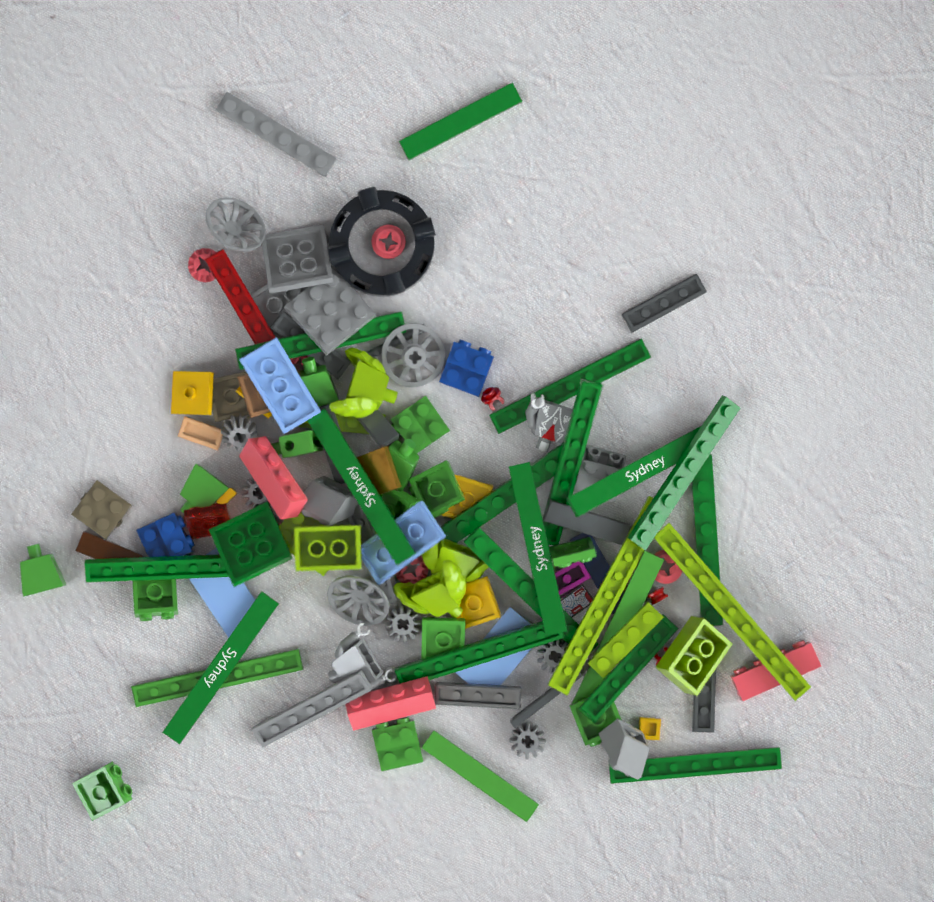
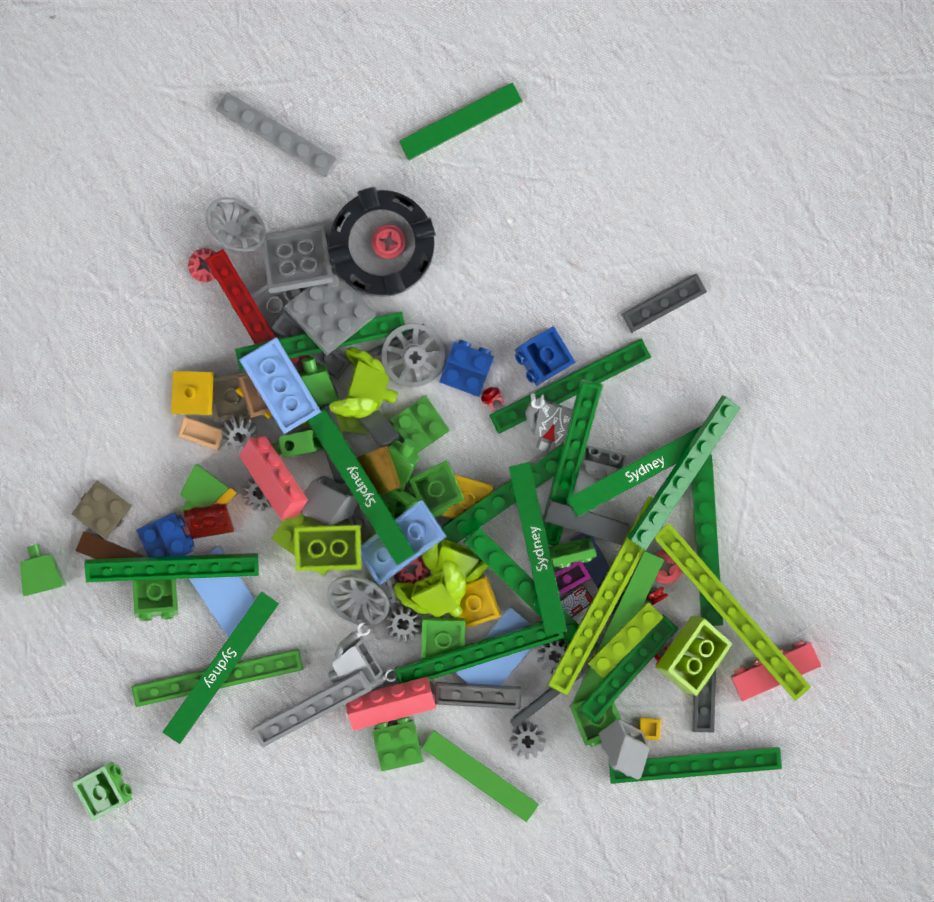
green plate [209,502,293,587] -> none
none -> blue plate [515,326,576,386]

